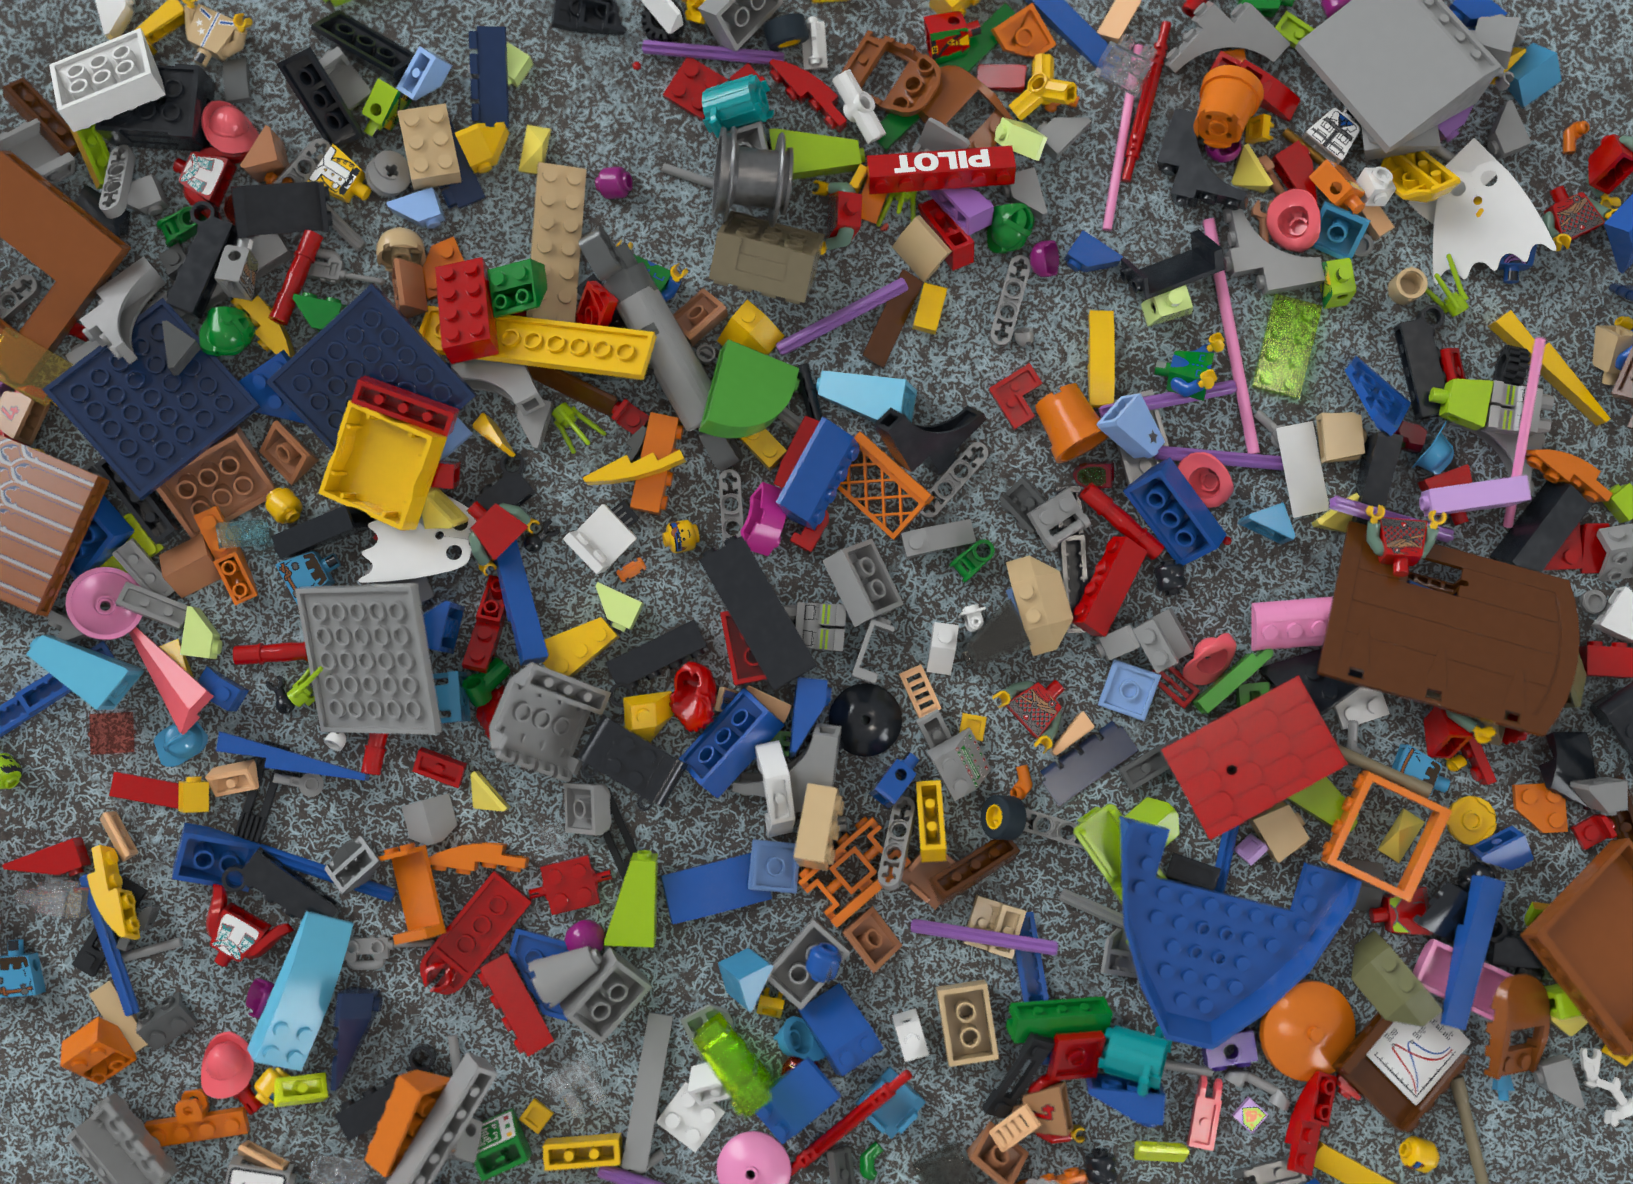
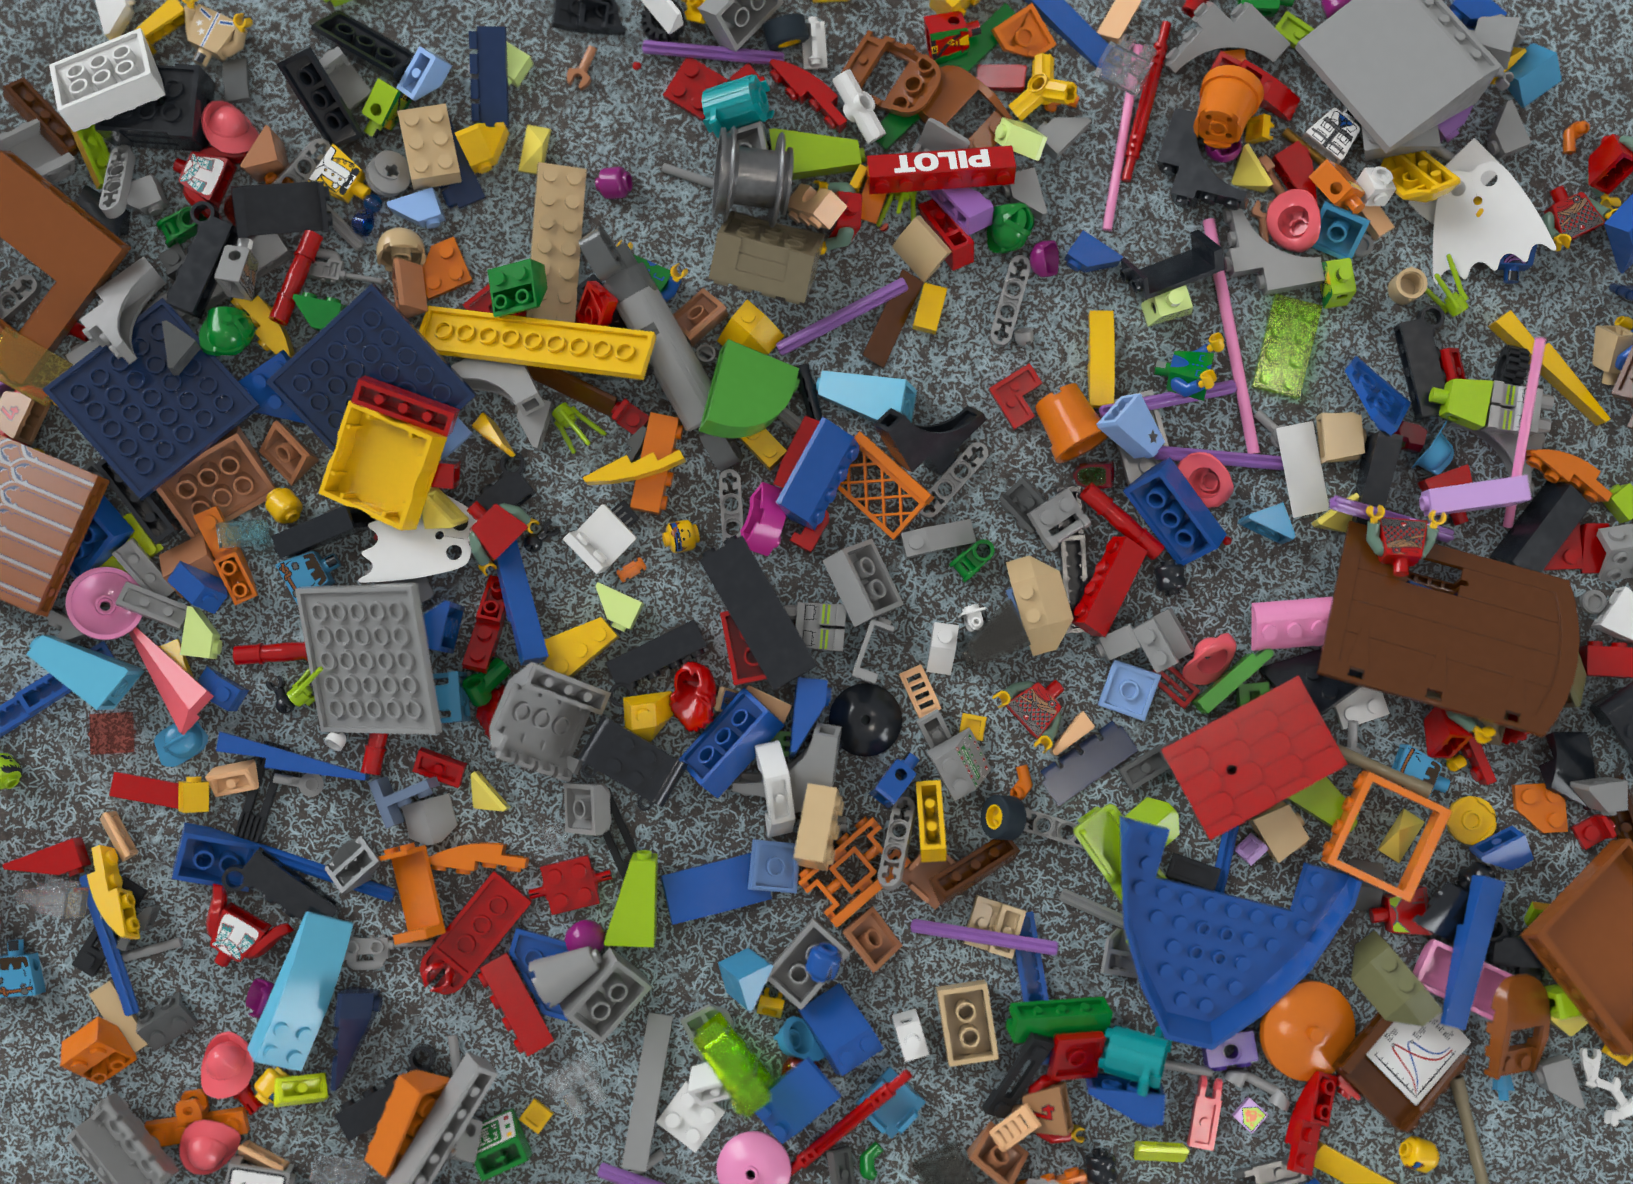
red brick [435,257,499,364] -> none
yellow brick [543,1133,623,1171] -> none
none -> blue slope [167,561,228,614]
none -> coral hat [179,1120,241,1175]
none -> clear blue plate [351,194,383,236]
none -> sand blue bracket [368,776,440,829]
none -> nougat bar [567,45,597,91]
none -> light nougat arch [787,184,847,230]

